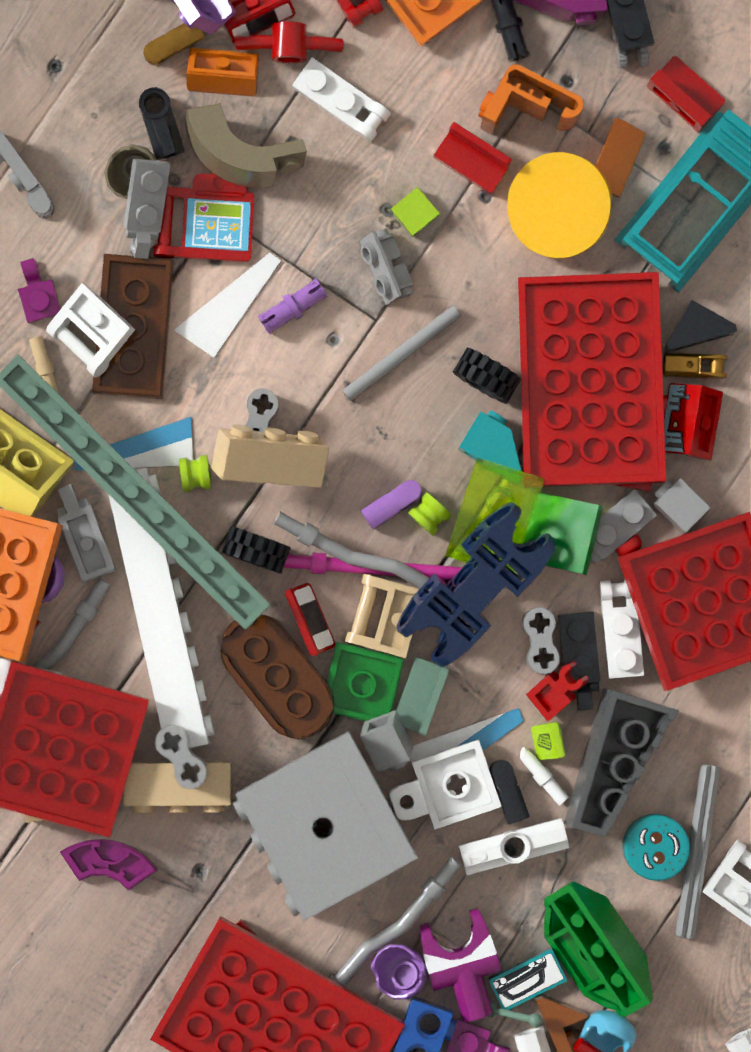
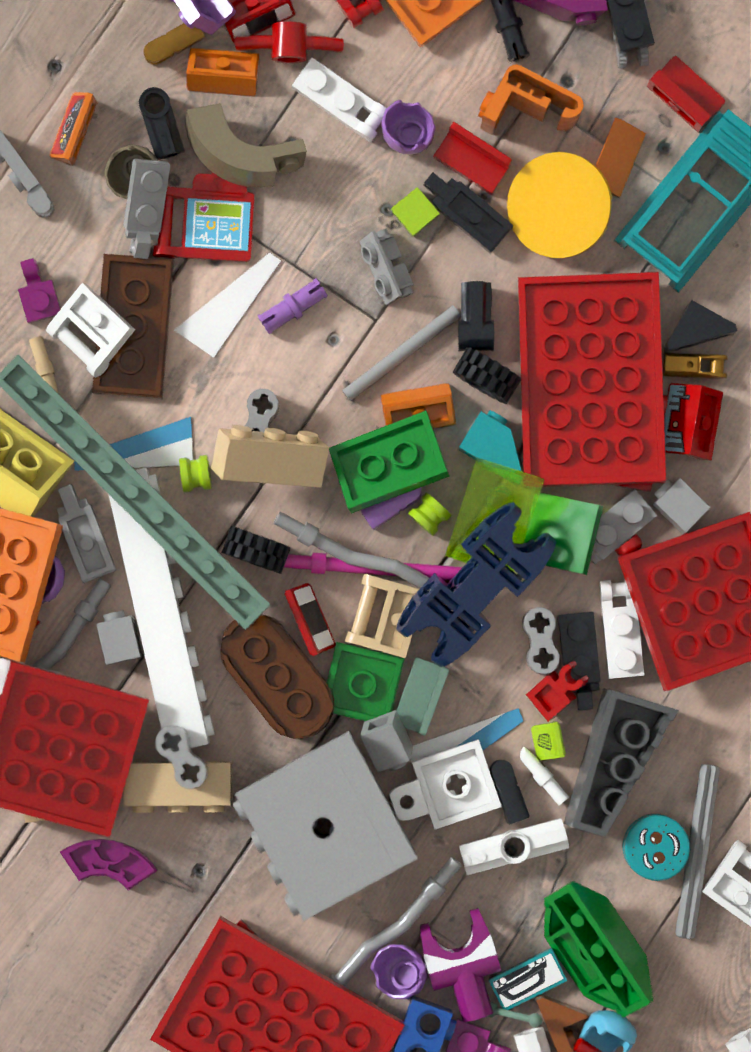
none -> orange slope [50,92,97,166]
none -> light grey brick [96,610,143,665]
none -> green plate [329,411,450,514]
none -> medium lavender hair [381,100,436,154]
none -> orange slope [381,383,456,429]
none -> black hinge [423,172,513,254]
none -> black piece [458,281,494,351]

